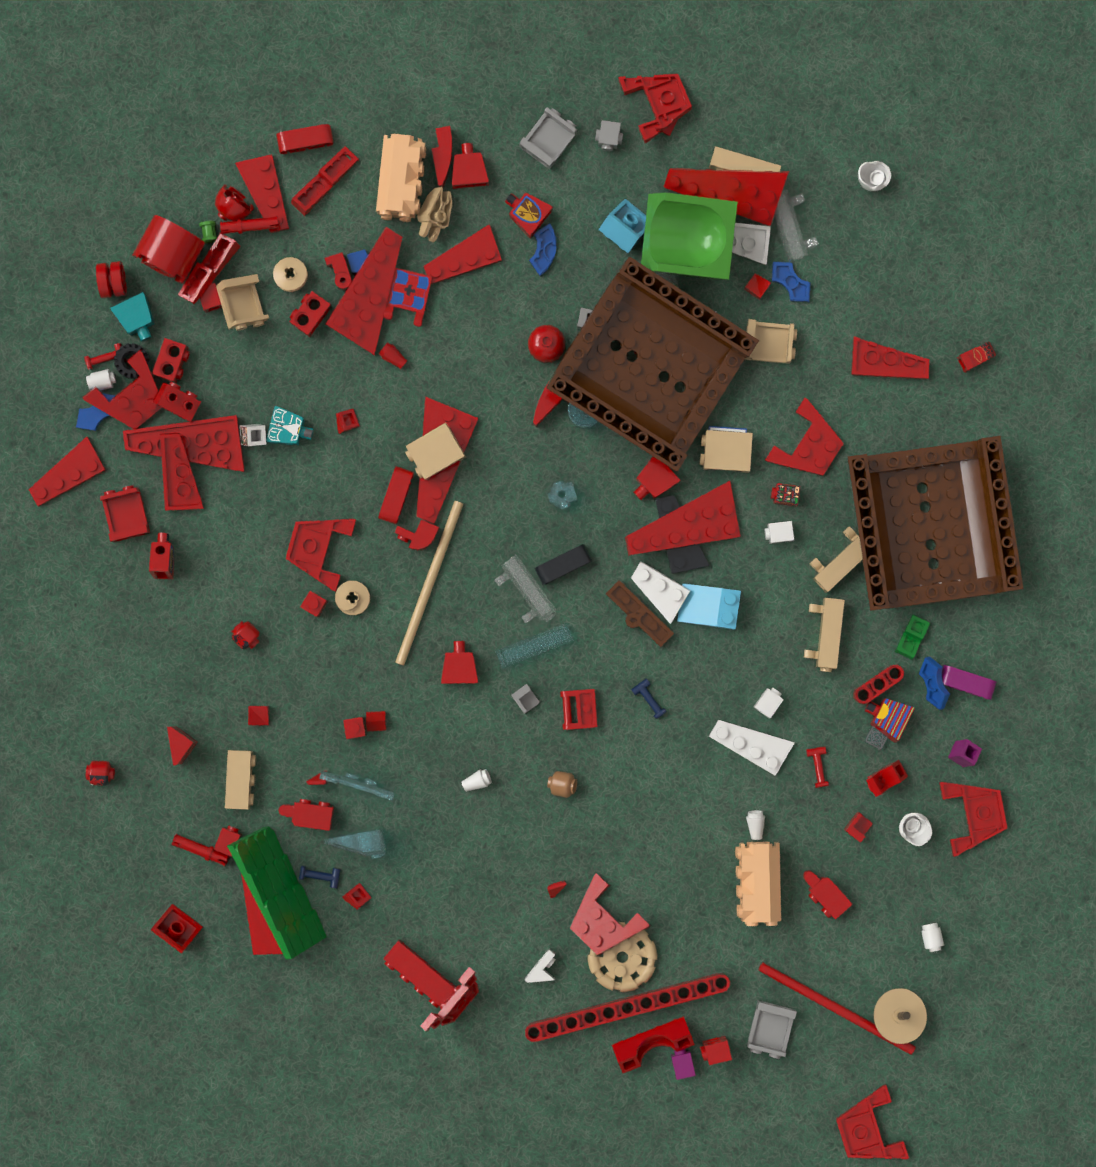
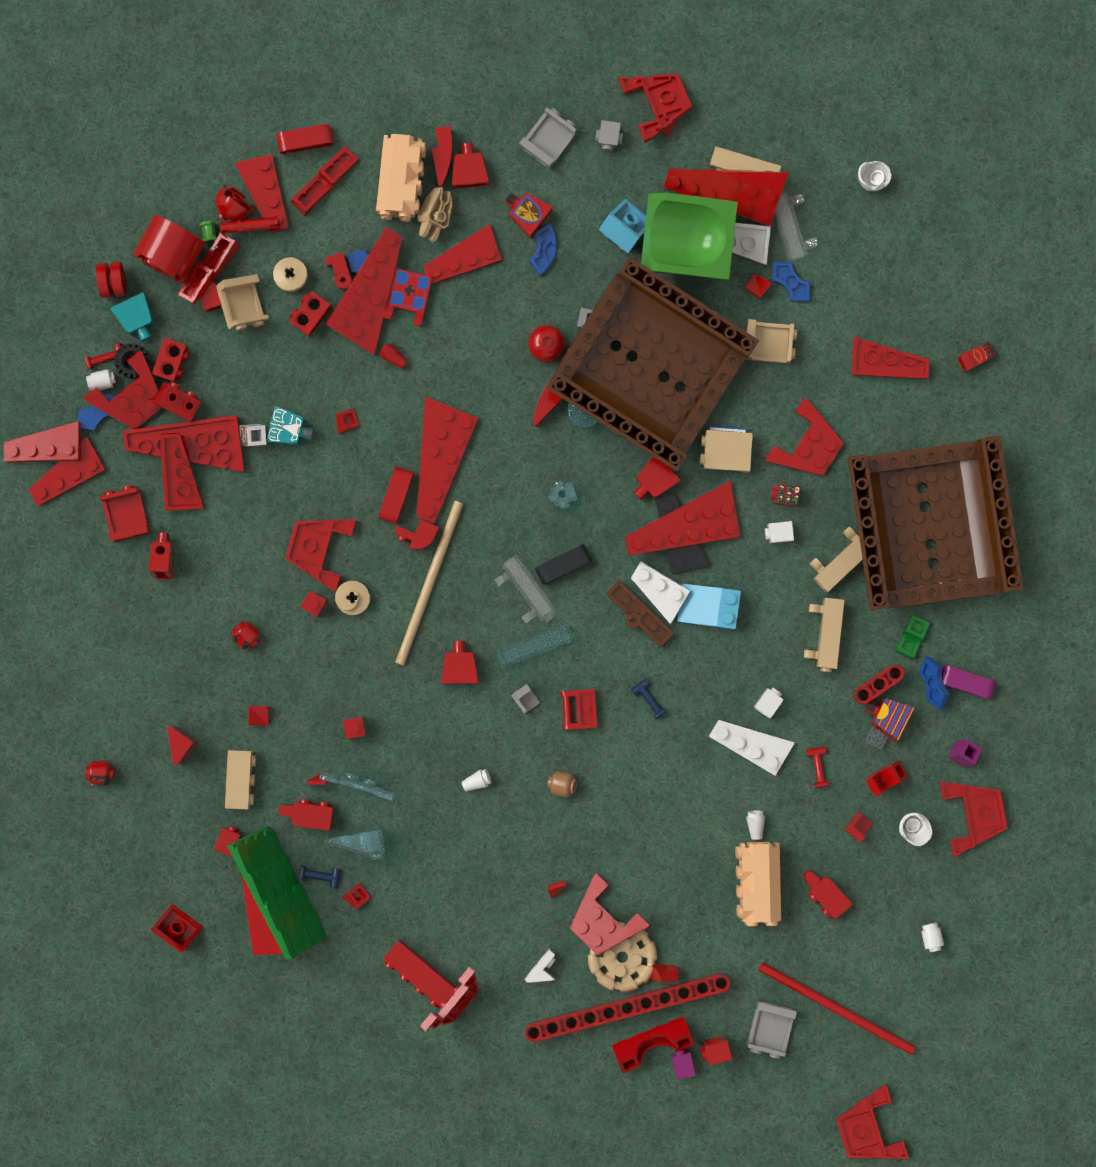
red pin [172,834,230,866] -> none
red slope [366,711,386,731] -> none
tan panel [405,423,466,480] -> none
tan piece [874,989,927,1044] -> none
none -> wing [4,421,81,463]
none -> red slope [651,964,678,982]

